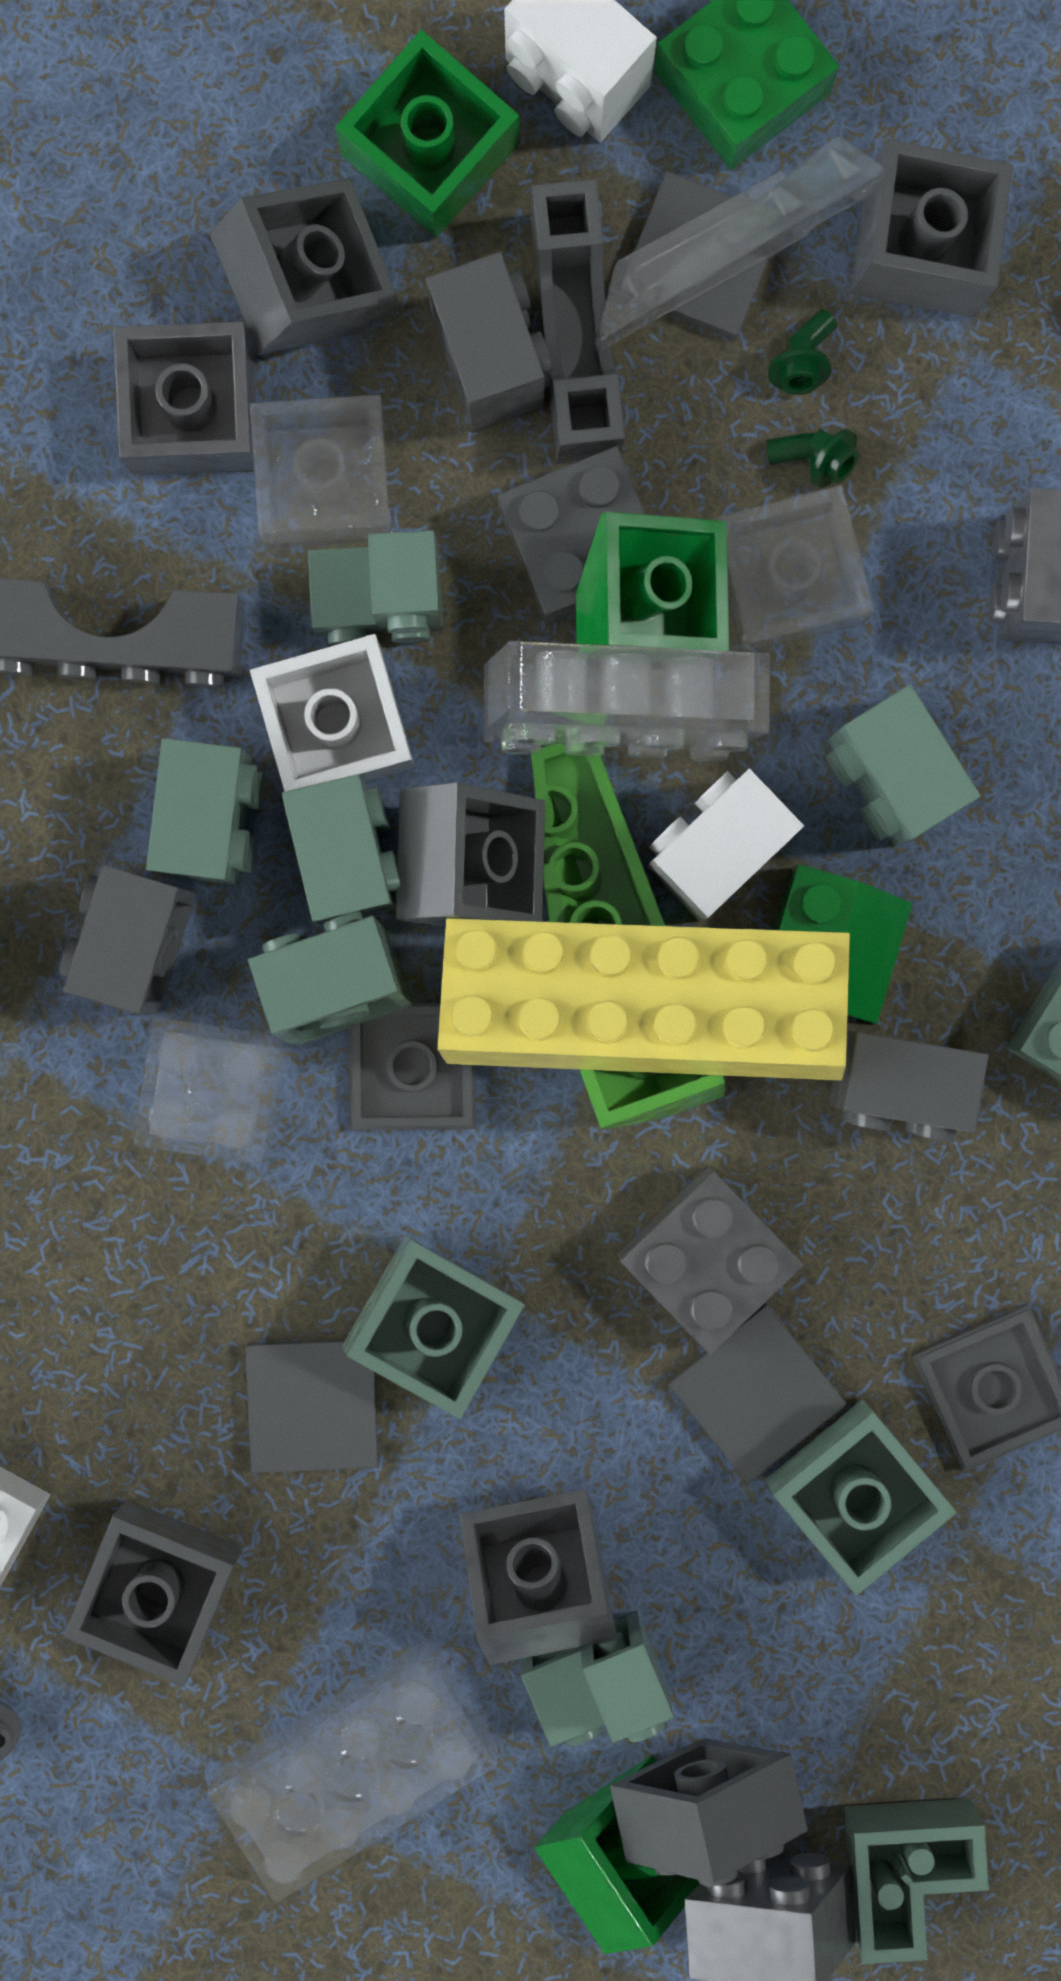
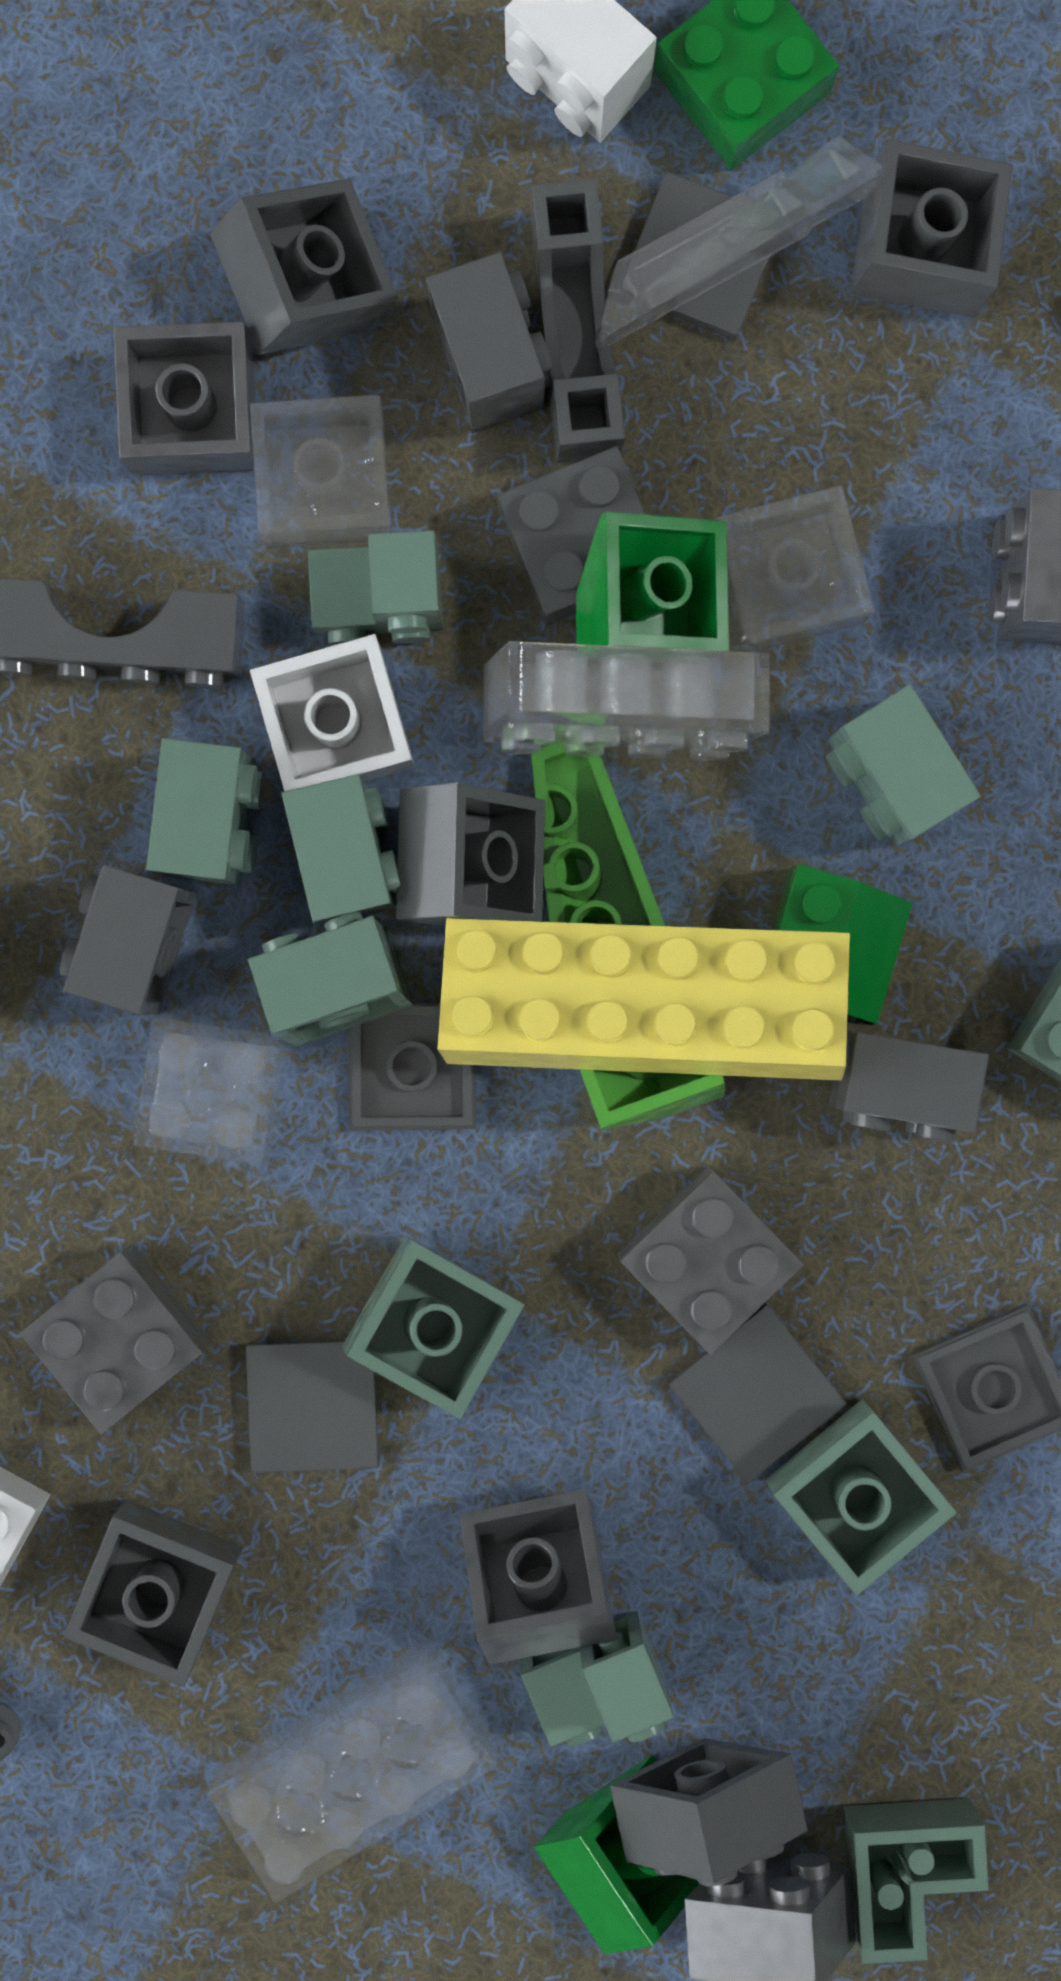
green brick [335,30,520,239] -> none
white brick [647,768,804,922] -> none
dark green plate [766,428,859,488] -> none
dark green plate [767,309,837,395] -> none
none -> flat silver brick [19,1244,212,1434]

